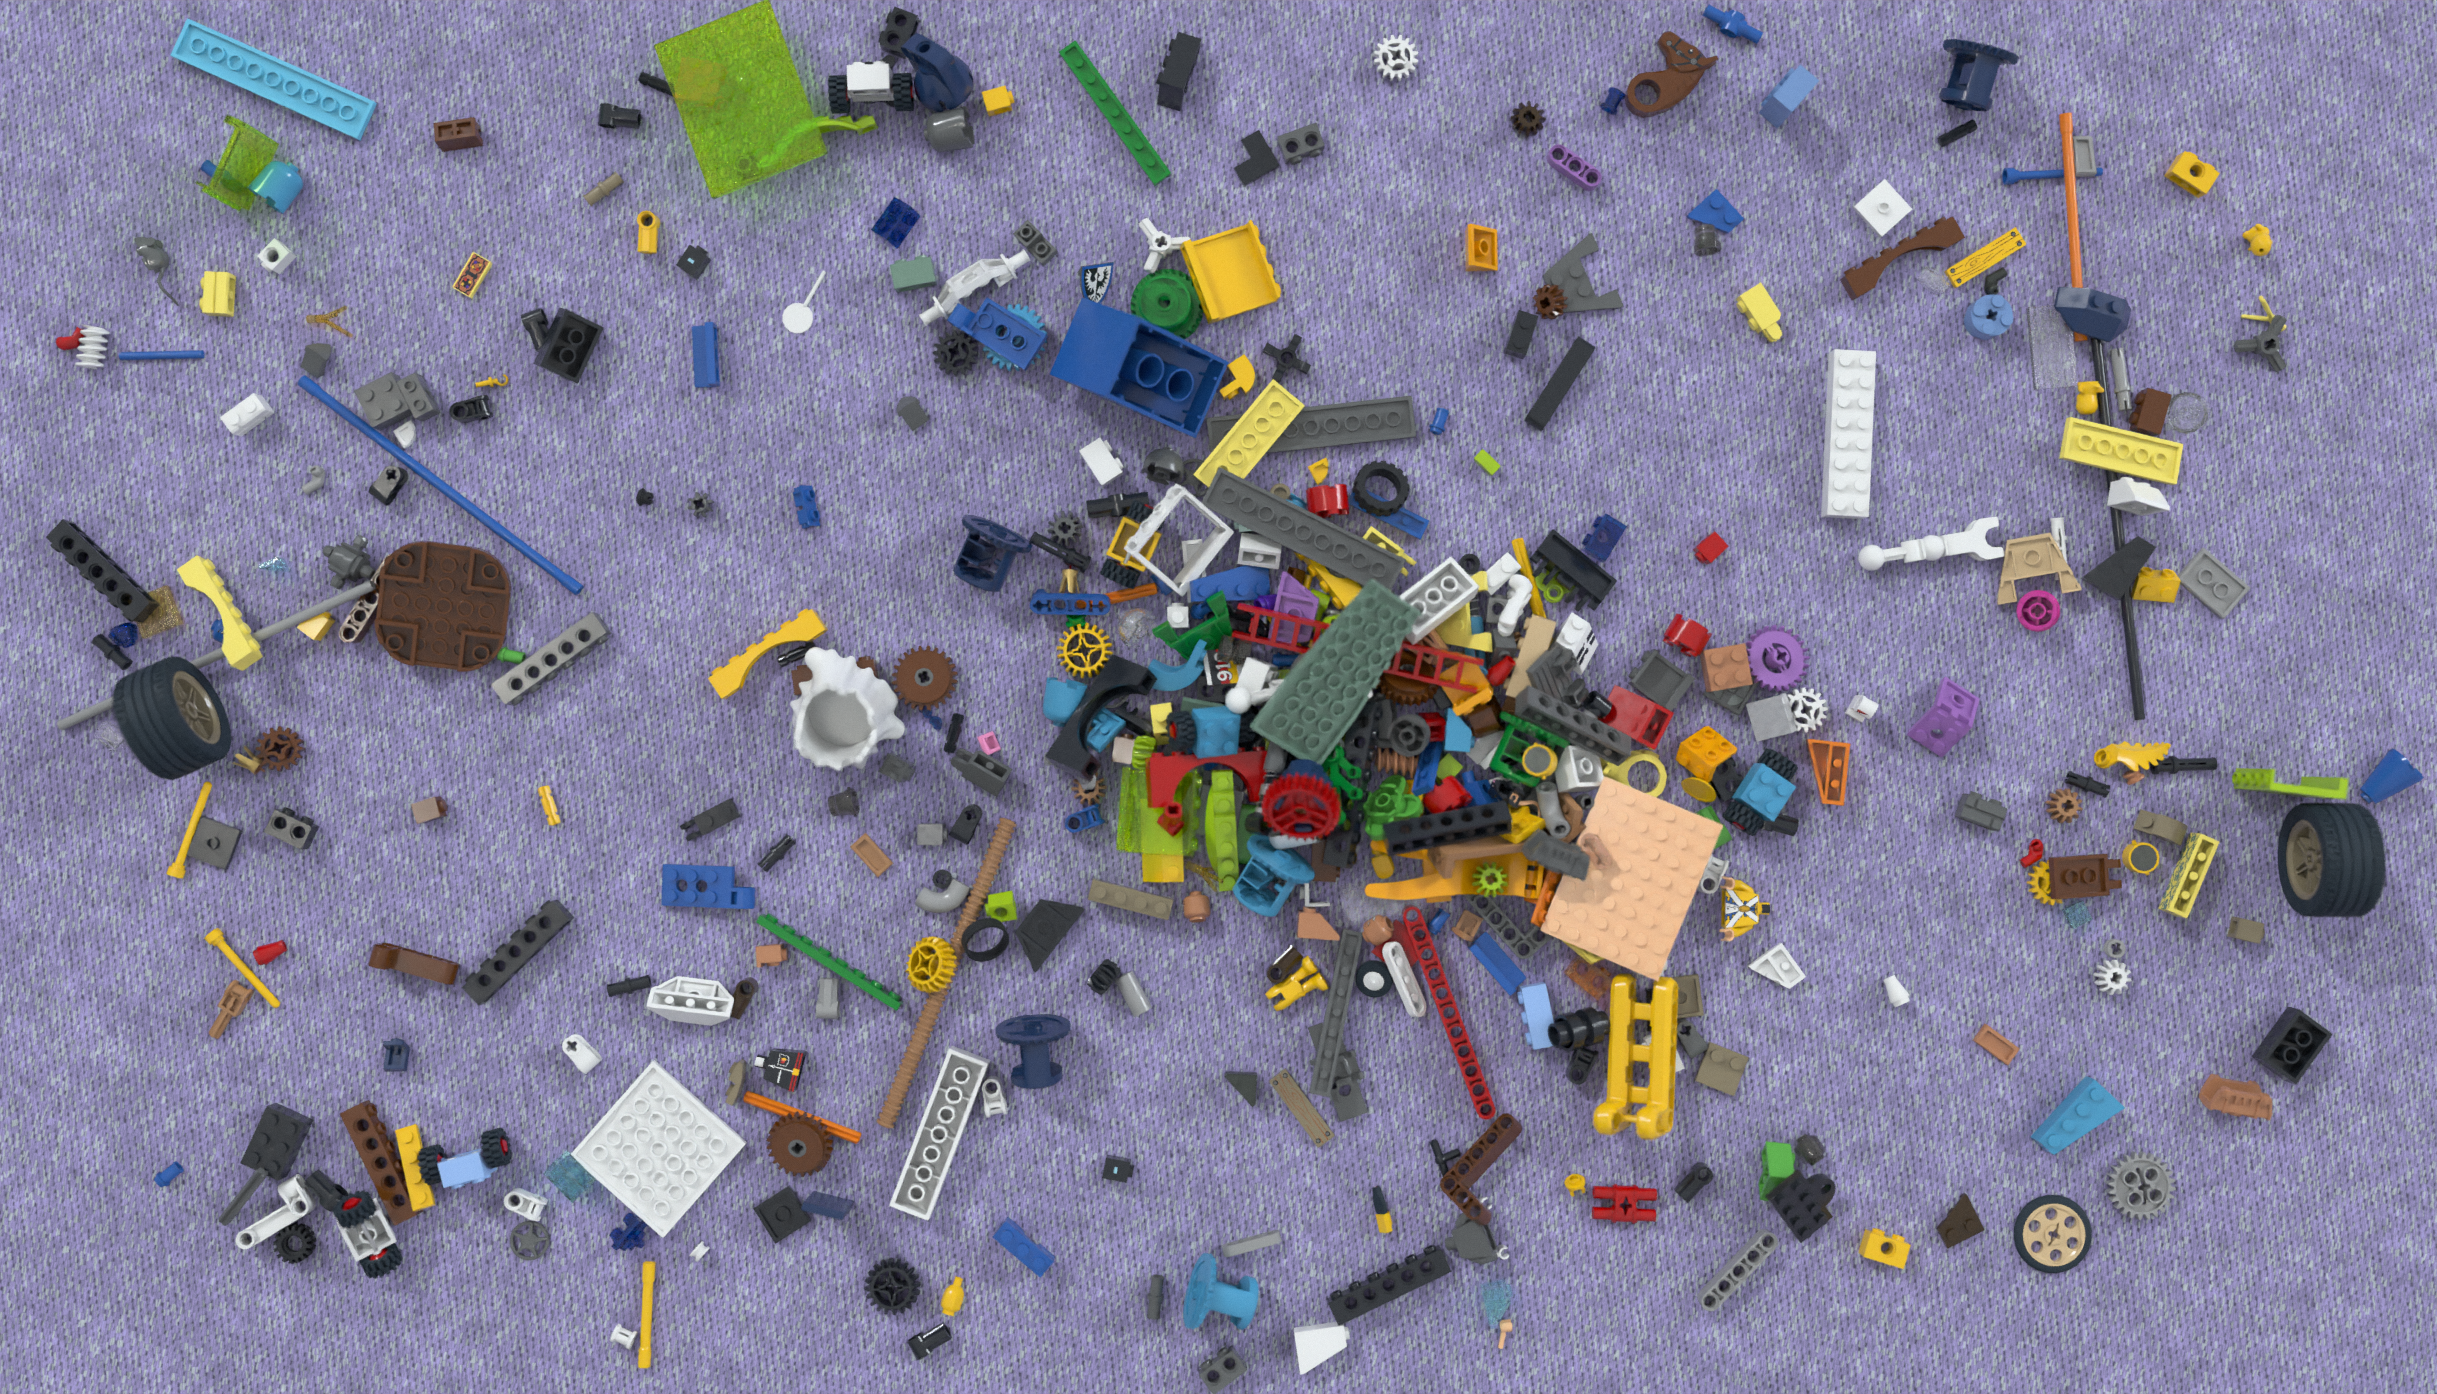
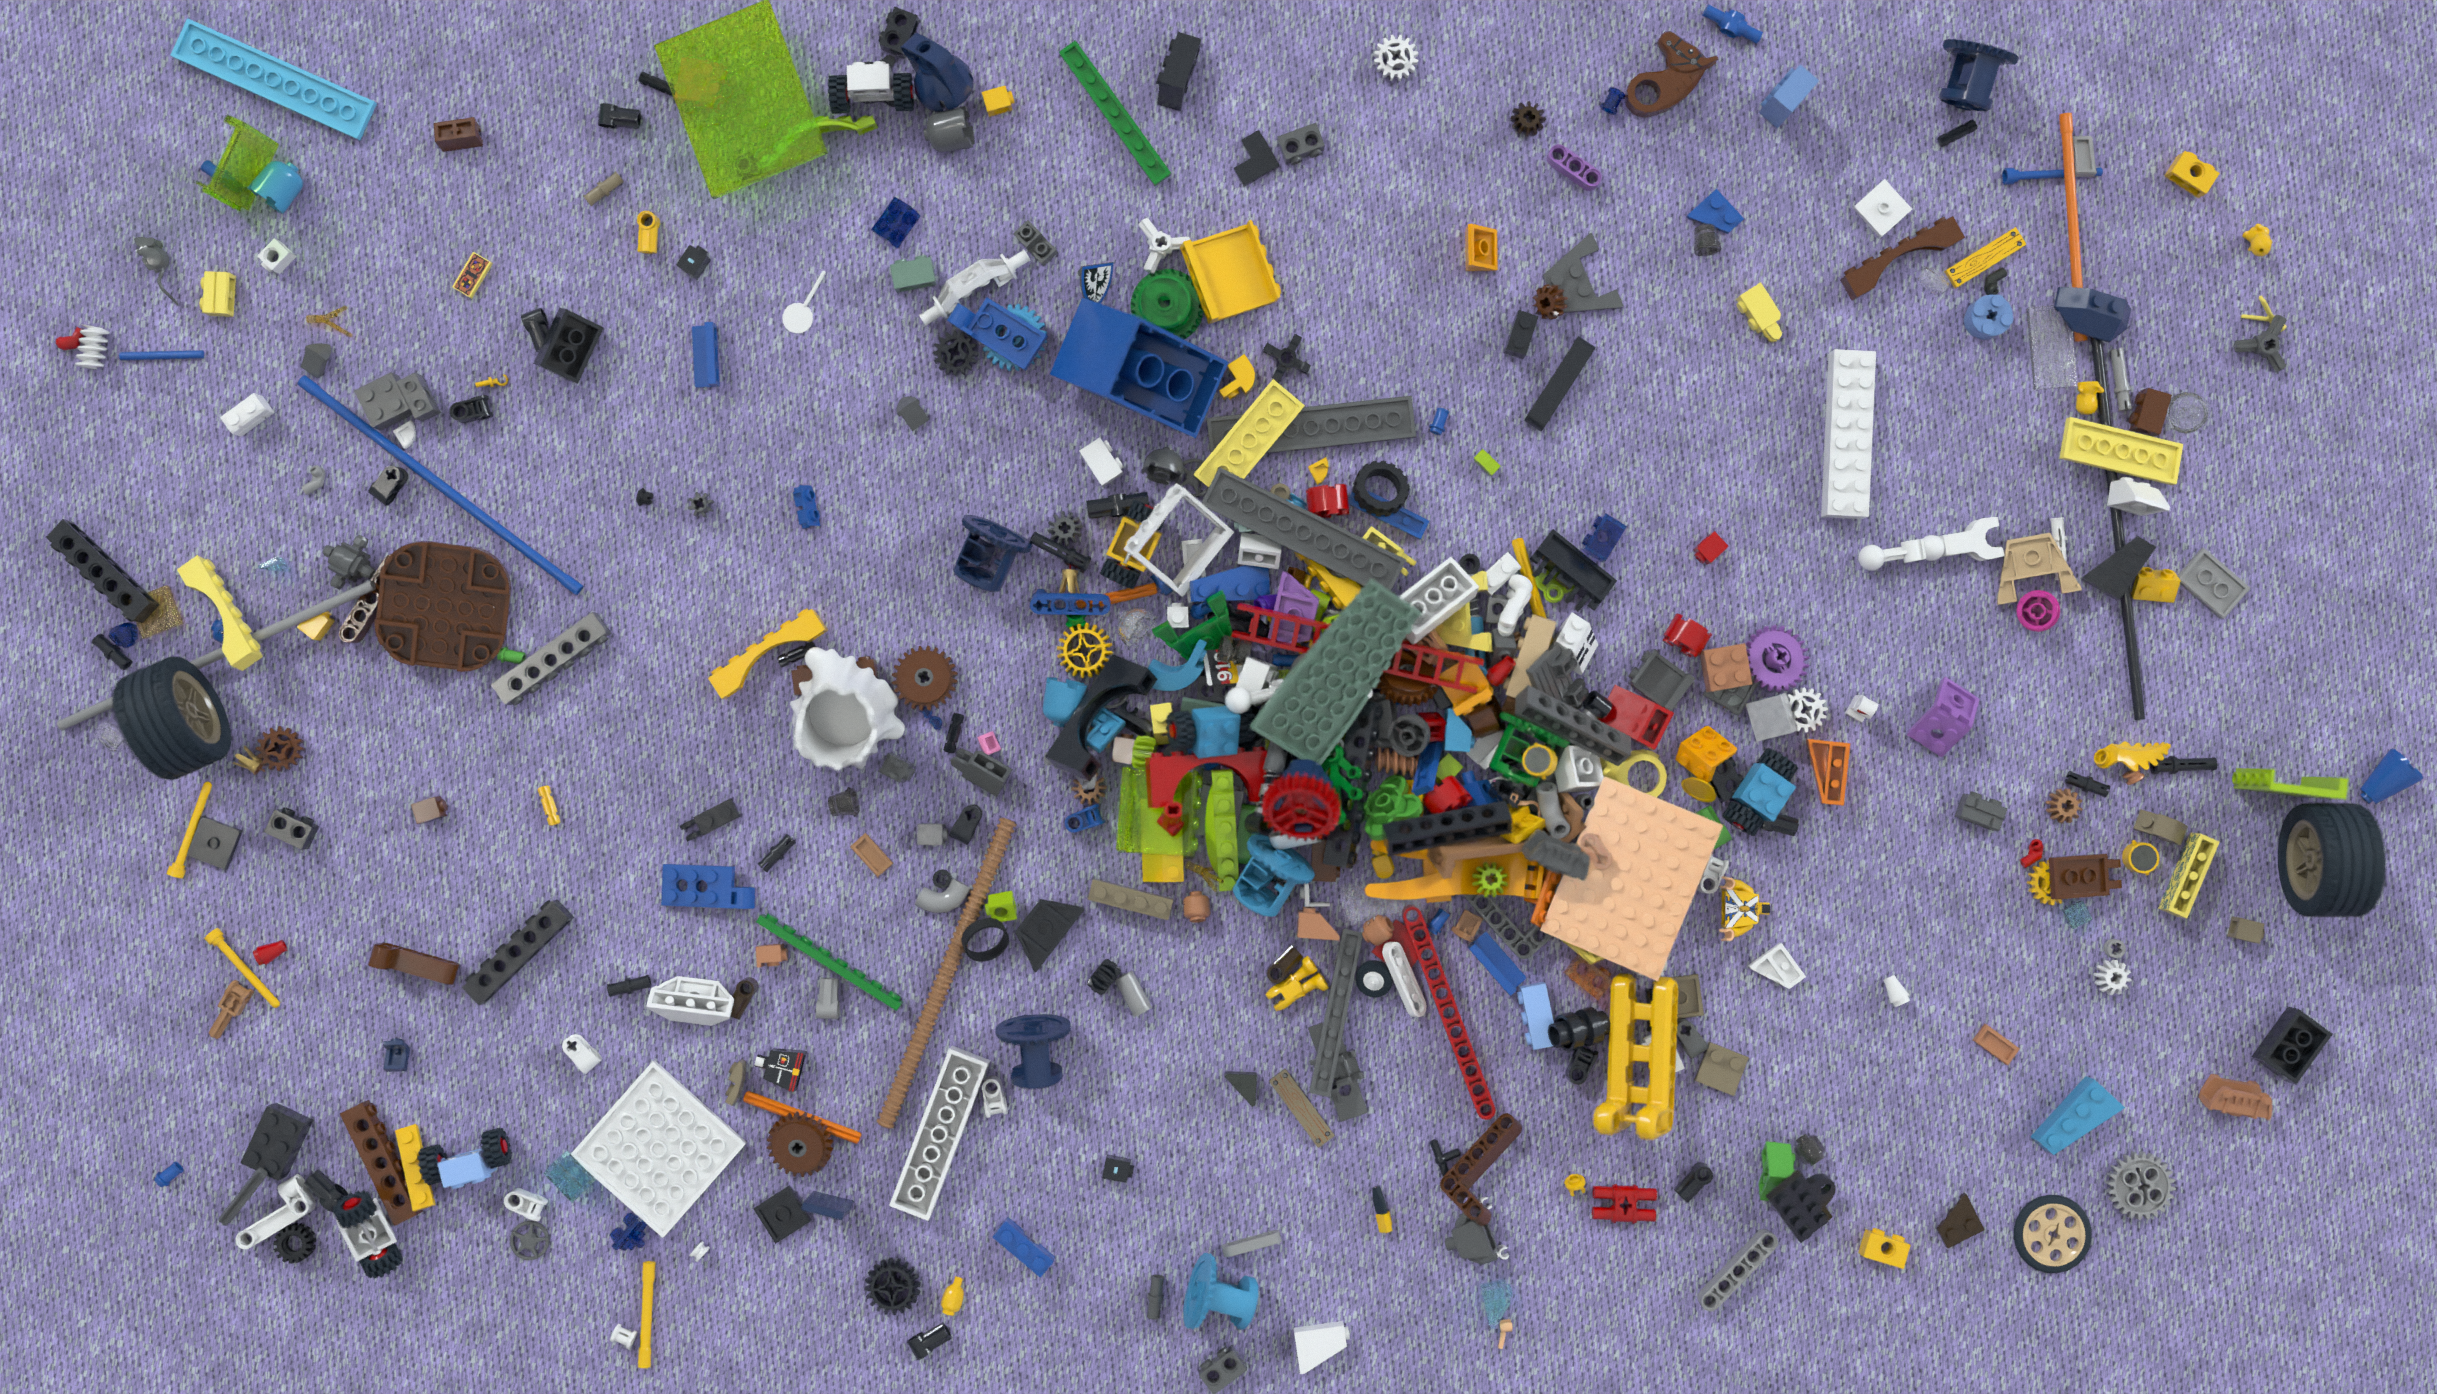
yellow gear [905,936,957,993] -> none
black brick [1327,1245,1452,1326] -> none

